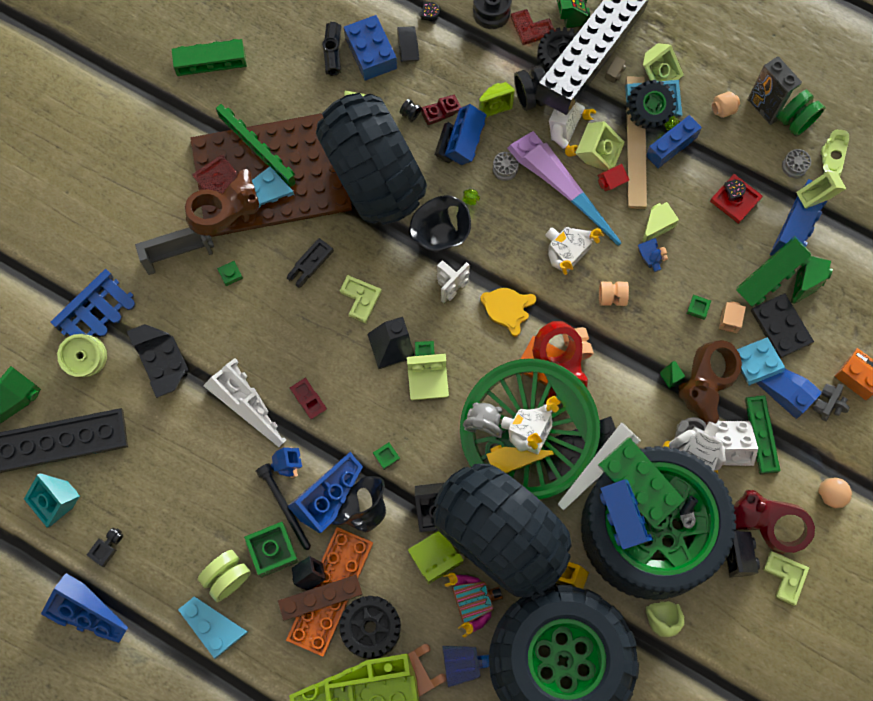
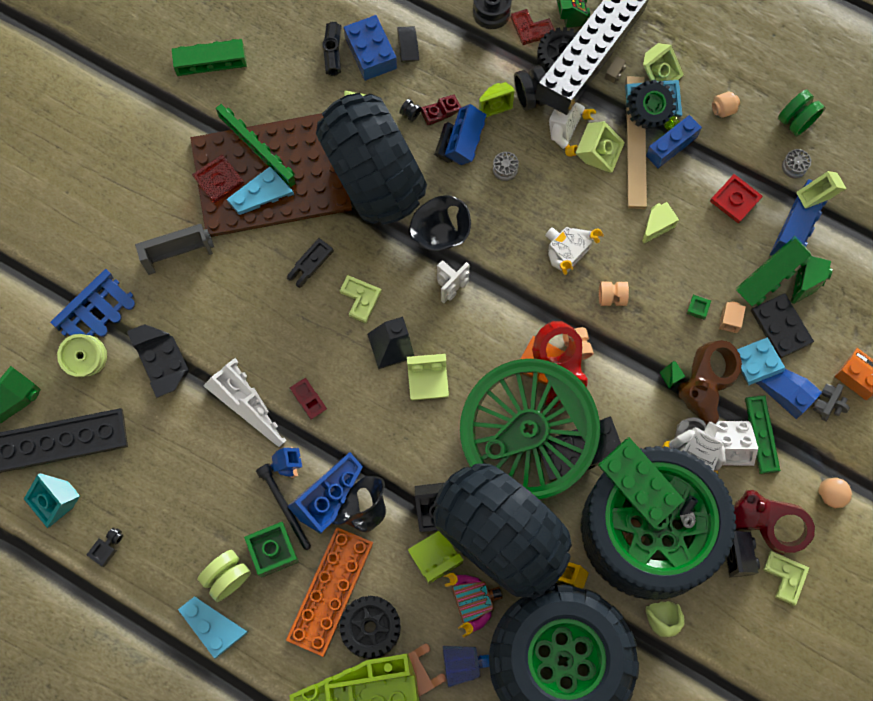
blue wedge [41,573,128,643] -> none
reddish brown animal [185,169,259,236] -> none
green plate [217,261,243,286] -> none
reddish brown plate [278,575,363,621] -> none
black brick [291,556,326,591] -> none
green plate [373,442,400,470] -> none
green plate [415,341,435,356] -> none
black tile [421,1,440,21] -> none
clear neon green plate [462,189,480,205] -> none
light grey helmet [463,402,503,438] -> none
yellow tile [480,288,536,337] -> none
yellow slope [486,445,554,474] -> none
white torso [501,396,560,454] -> none
lavender plate [507,131,621,246] -> none
white wedge [558,423,641,510] -> none
red brick [597,164,629,191] -> none
blue wedge [600,479,653,549] -> none
blue piece [638,238,668,272] -> none
black tile [724,180,746,201] -> none
panel [747,57,802,125] -> none
yellowish green piece [820,129,849,177] -> none

